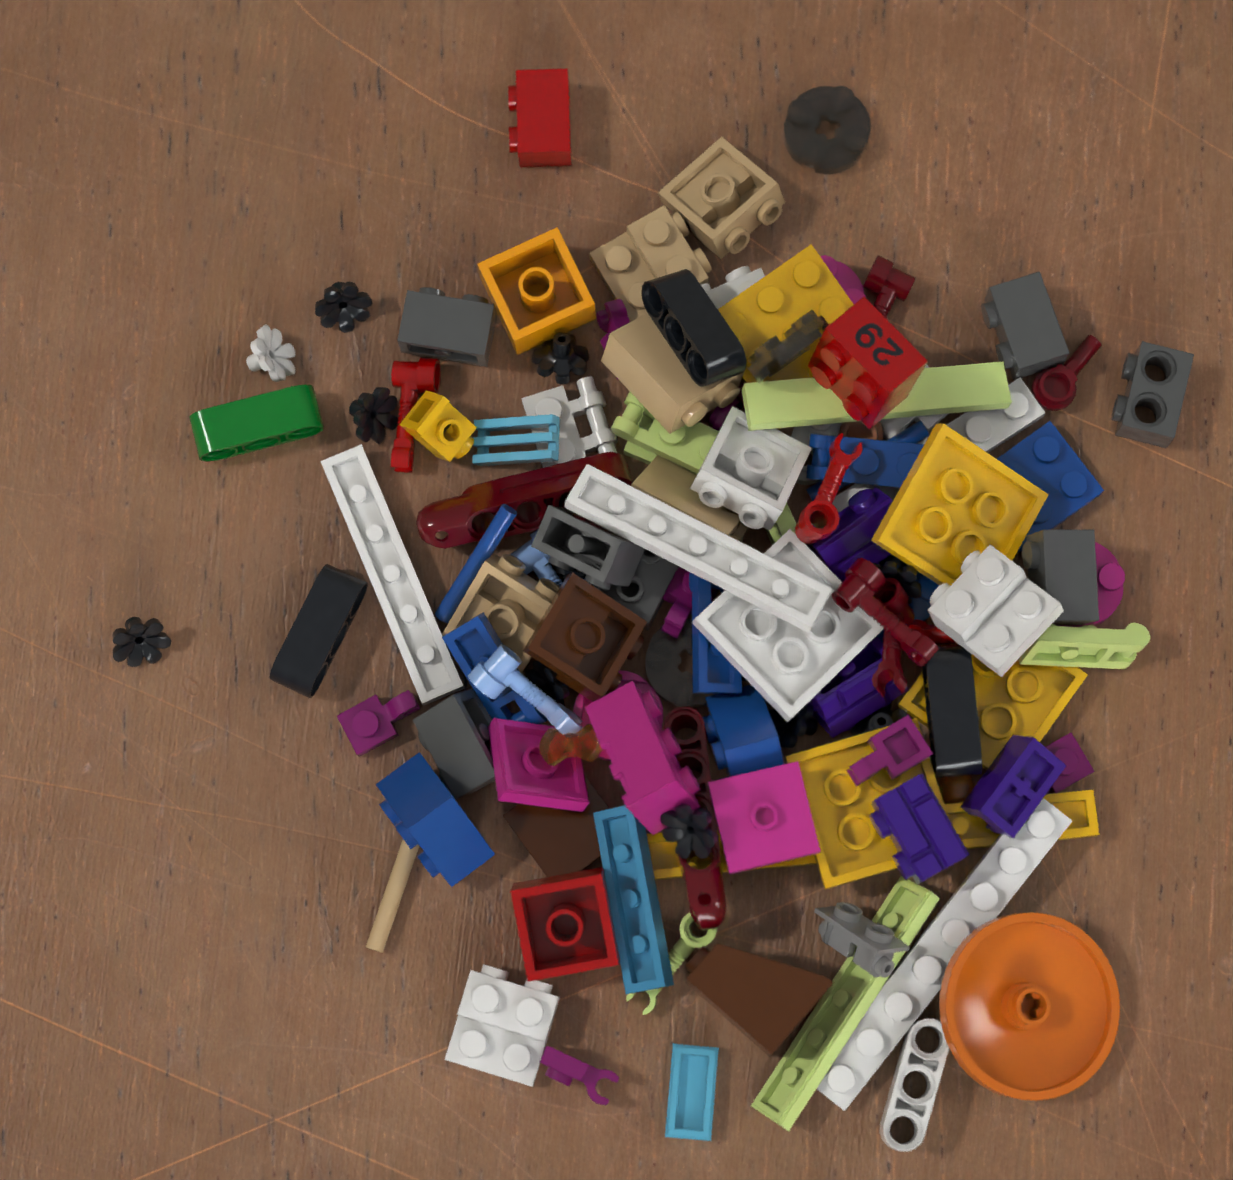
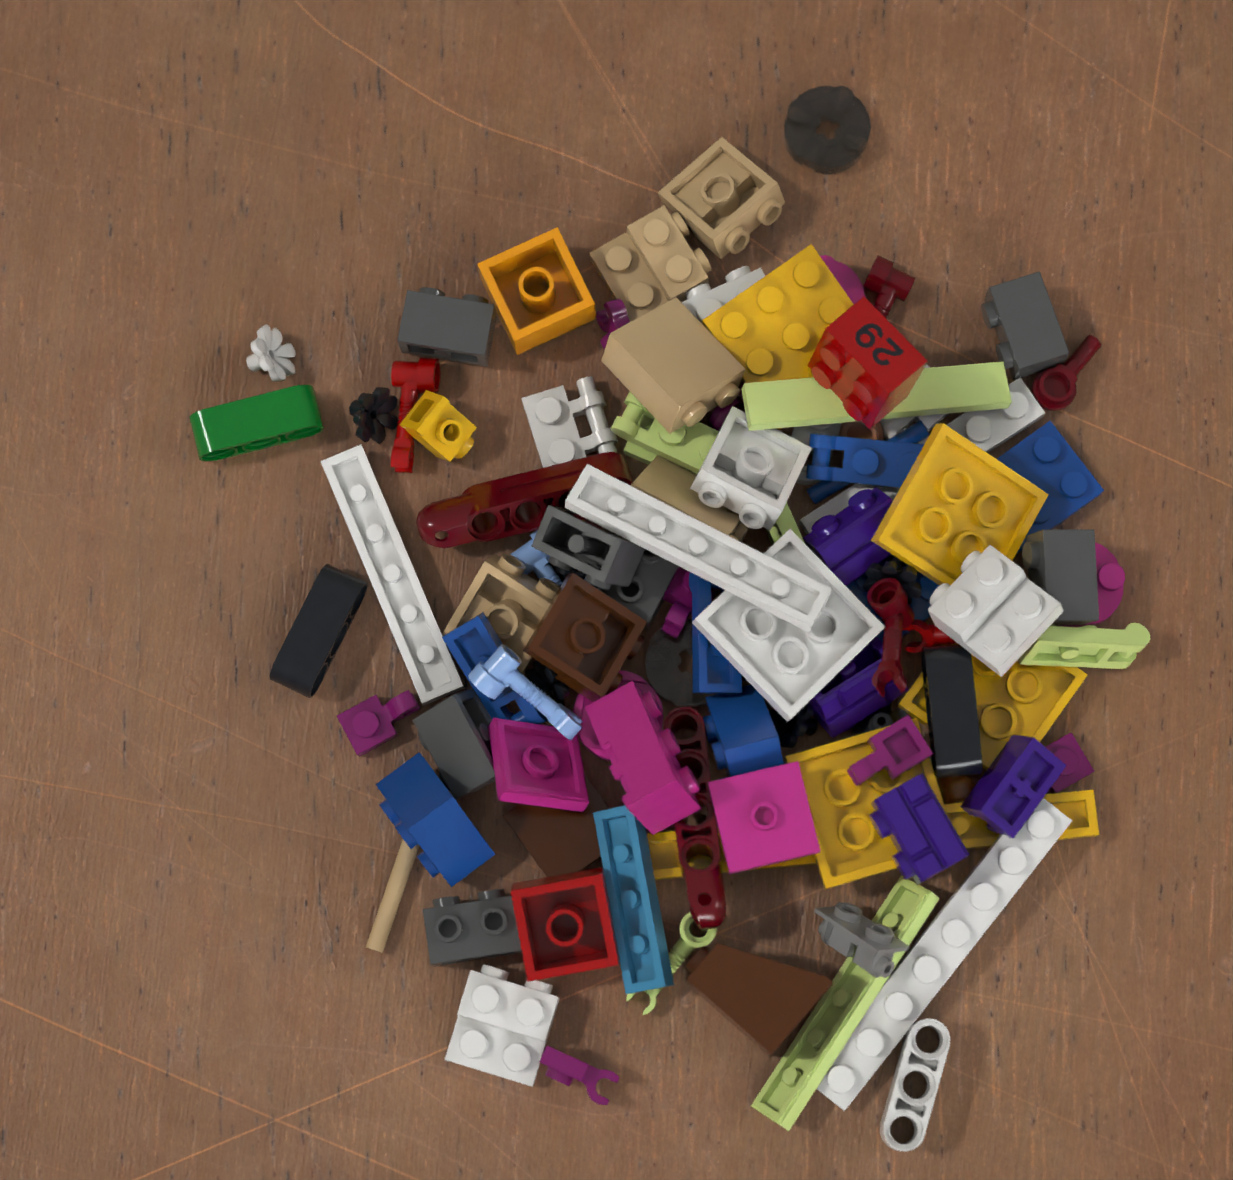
black plant [112,617,171,667] -> none
black plant [315,282,373,333] -> none
blue bar [434,504,517,623] -> none
medium azure tile [472,414,560,466] -> none
red brick [508,68,571,167] -> none
black plant [531,332,589,384] -> none
clear orange piece [539,724,602,766] -> none
black beam [641,269,746,387] -> none
black plant [660,804,717,859] -> none
medium azure tile [665,1044,719,1141] -> none
clear smoke plate [748,310,829,383] -> none
red brick [795,433,863,544] -> none
dark red brick [832,558,939,667] -> none
orange dish [939,913,1120,1101] -> none
dark grey brick [1111,341,1194,449] -> none
none -> dark grey brick [423,889,522,966]

